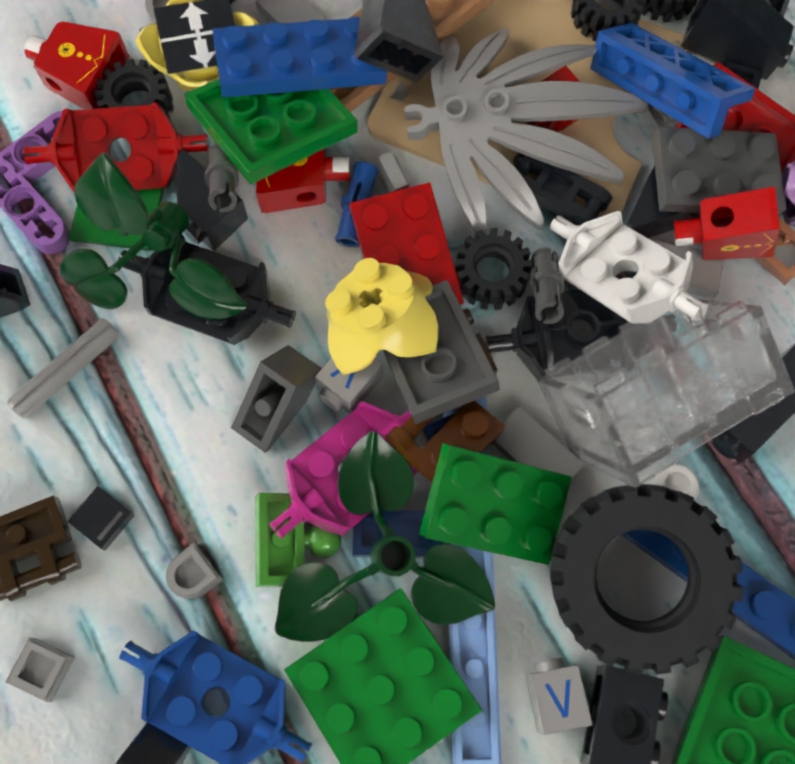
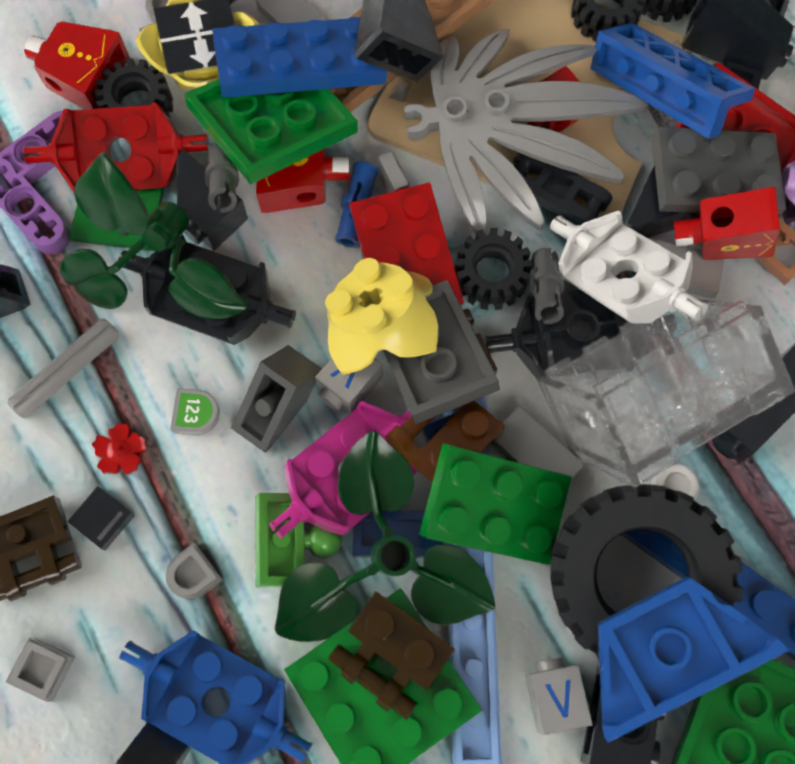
none -> red plant [92,423,147,475]
none -> tile [170,388,220,436]
none -> dark brown plate [328,591,456,720]
none -> blue wing [598,576,789,743]

